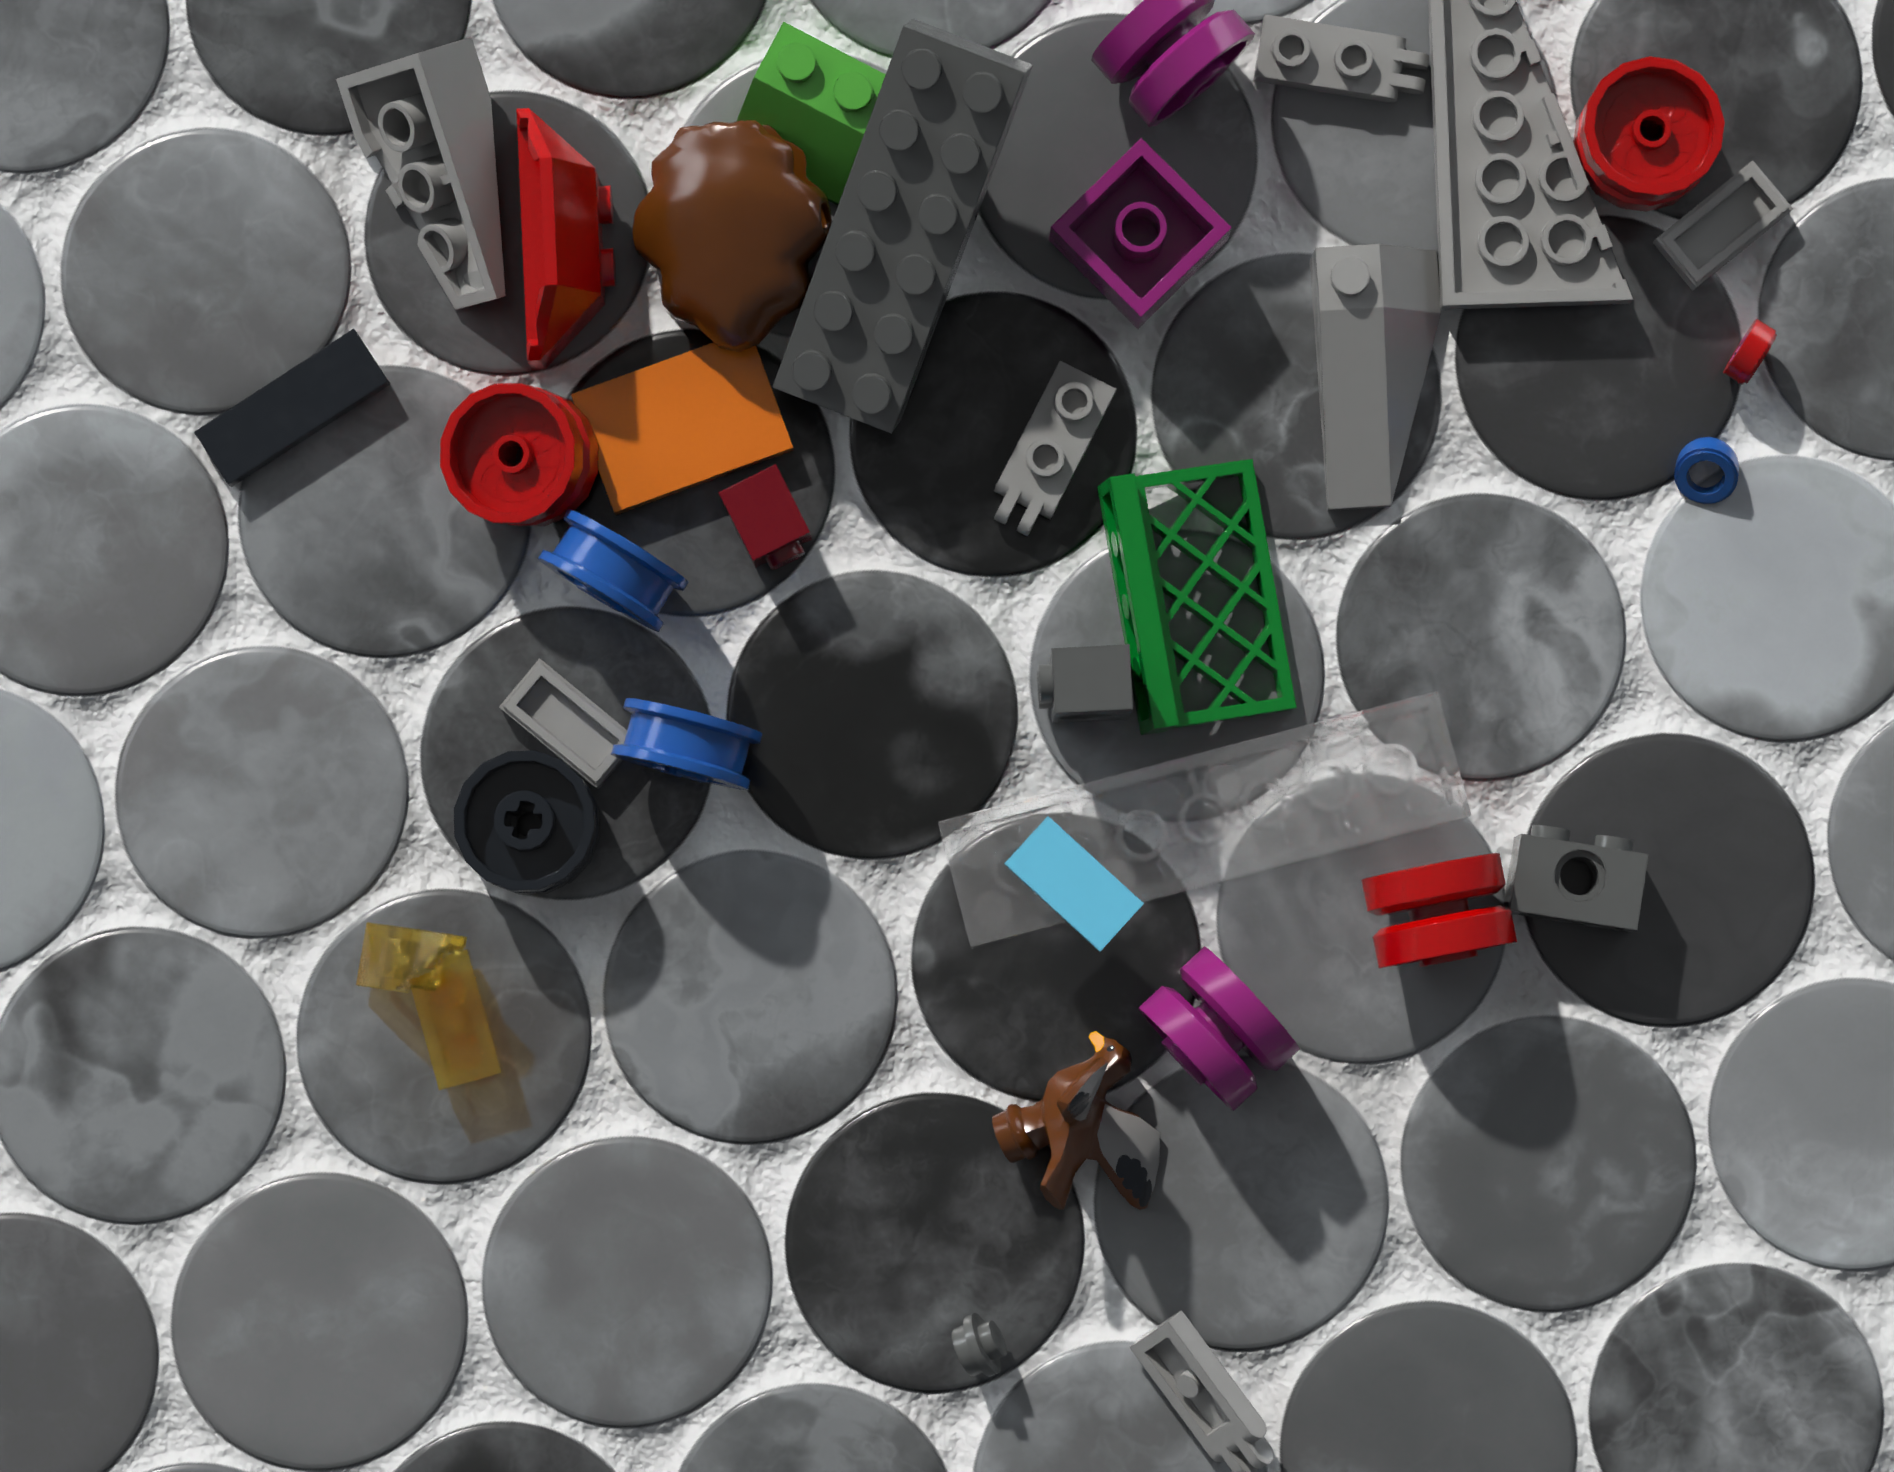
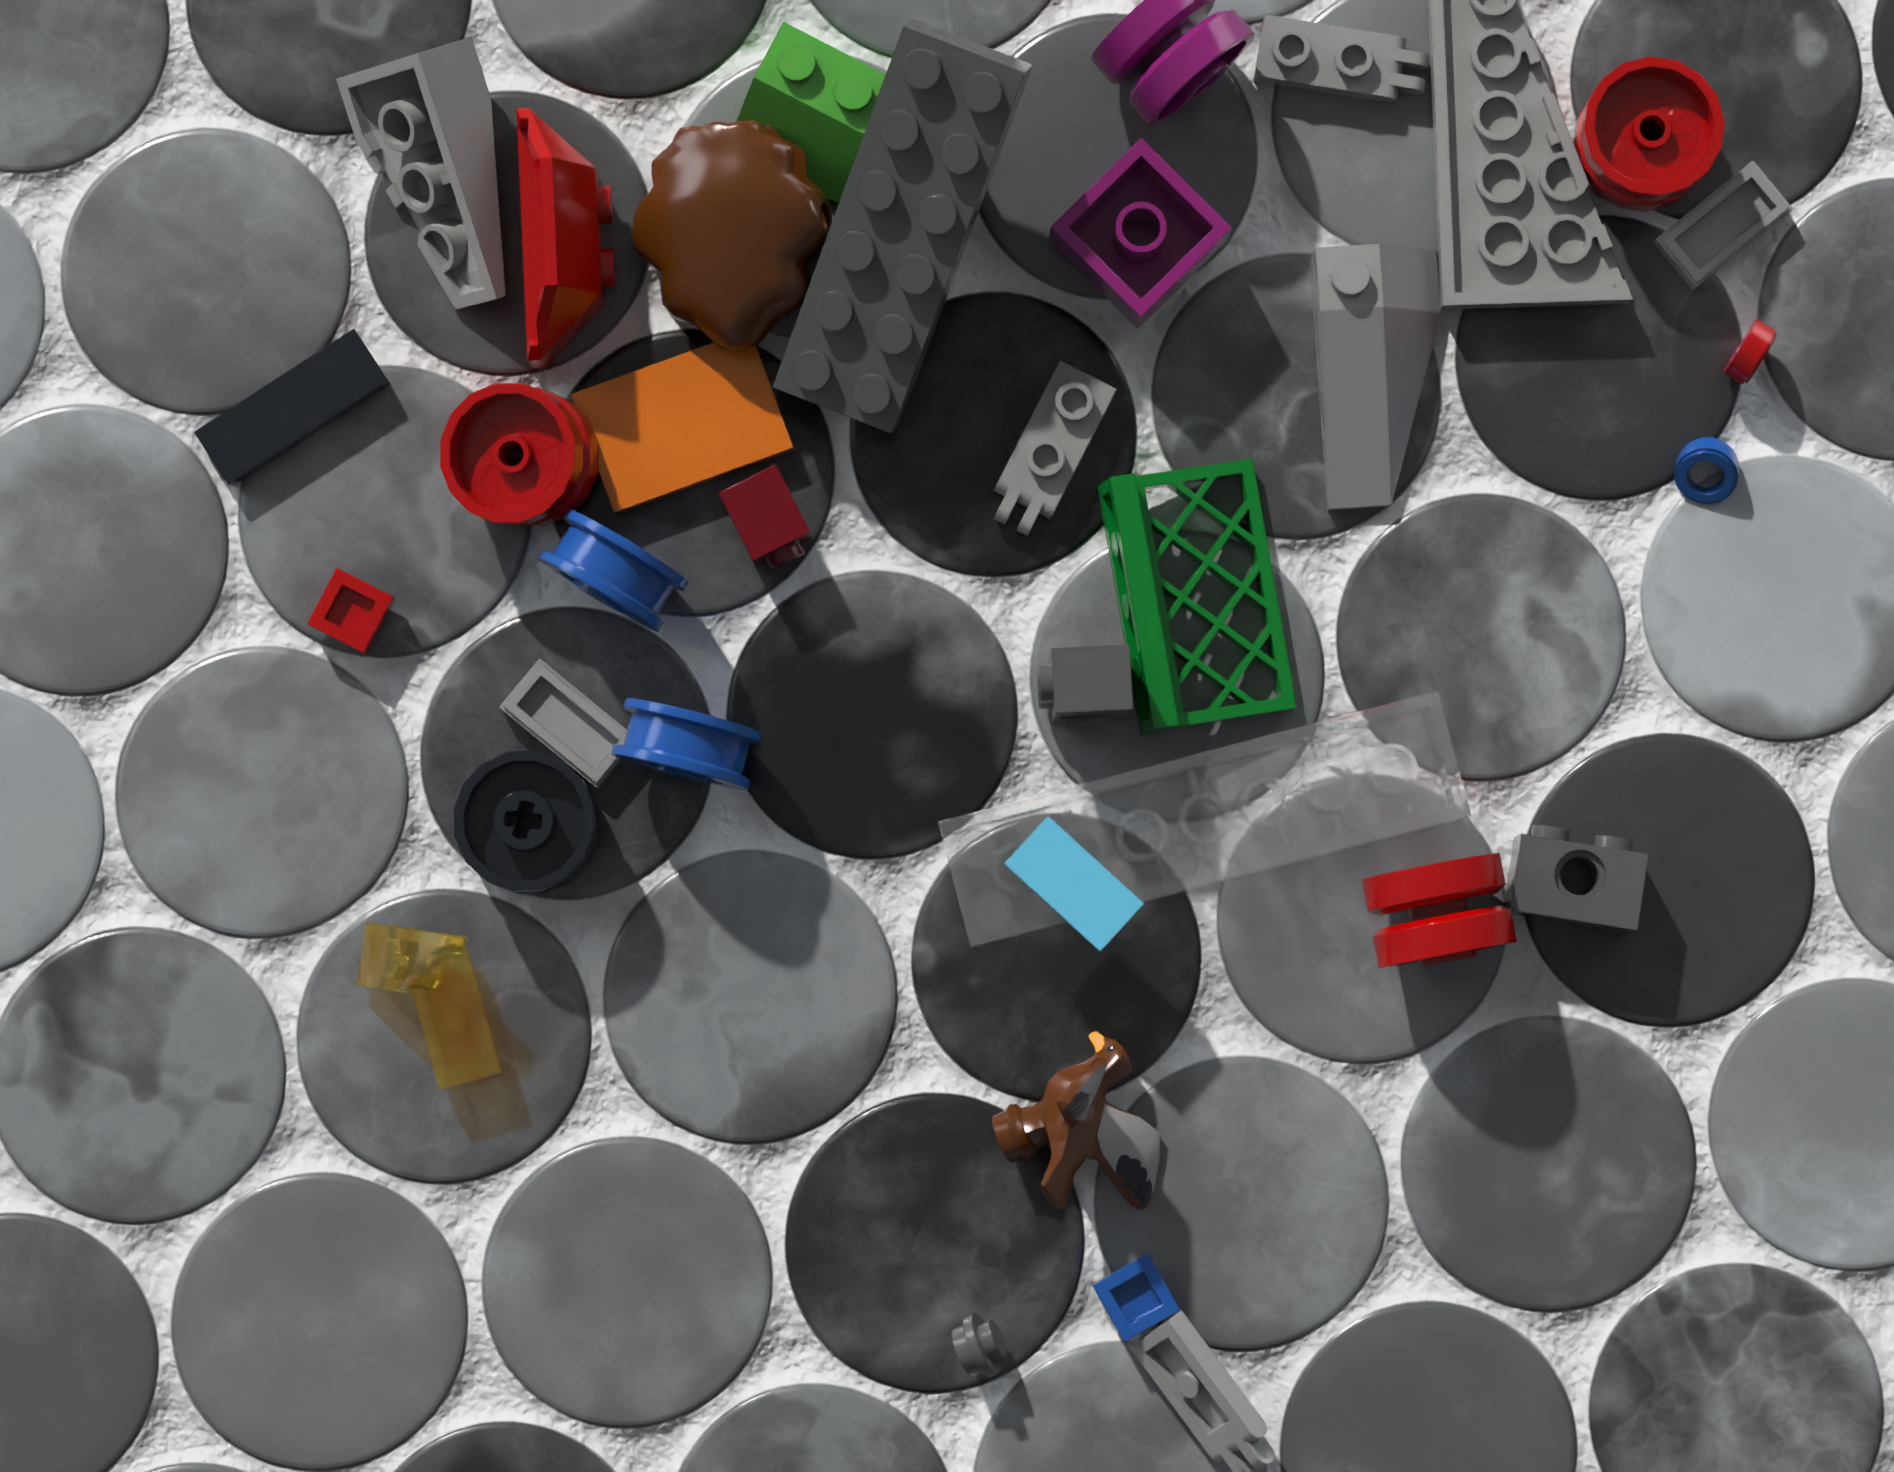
magenta wheel [1138,946,1300,1111] -> none
none -> red plate [307,568,396,655]
none -> blue plate [1092,1253,1180,1342]

